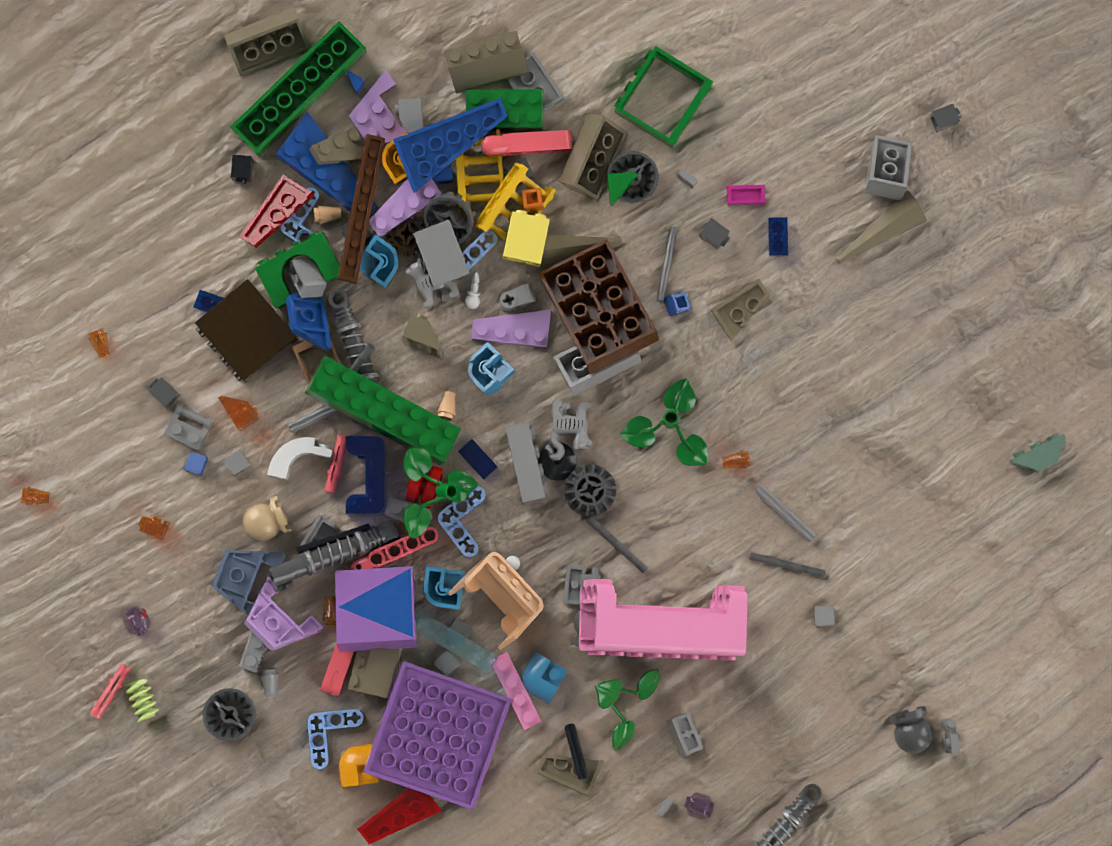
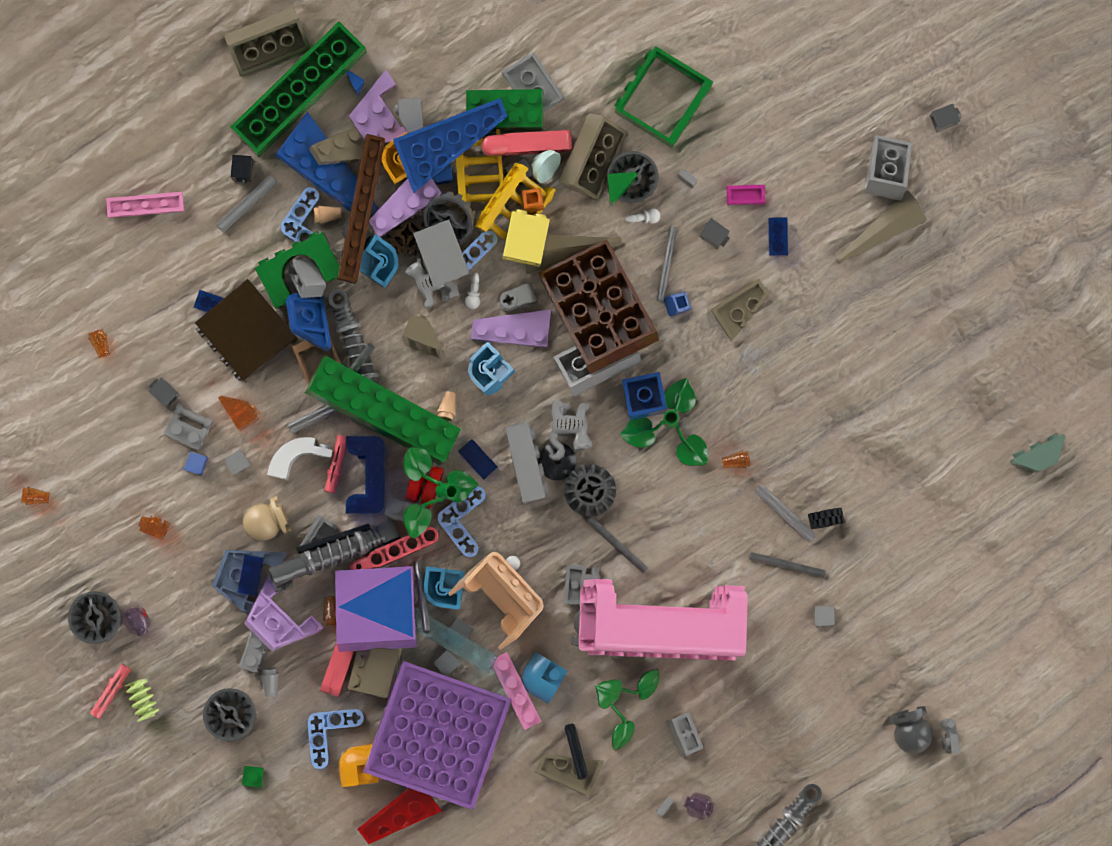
wing [240,175,314,248] -> none
dark tan slope [444,30,529,93] -> none
none -> dark grey gear [68,591,122,644]
none -> bright pink plate [106,192,185,218]
none -> light grey axle [217,174,277,232]
none -> clear blue tile [237,555,264,596]
none -> green plate [242,766,264,787]
none -> flat silver bar [413,560,431,633]
none -> light aqua piece [531,150,561,183]
none -> blue brick [622,372,667,420]
none -> white bar [625,208,660,224]
none -> black tyre [808,507,845,529]

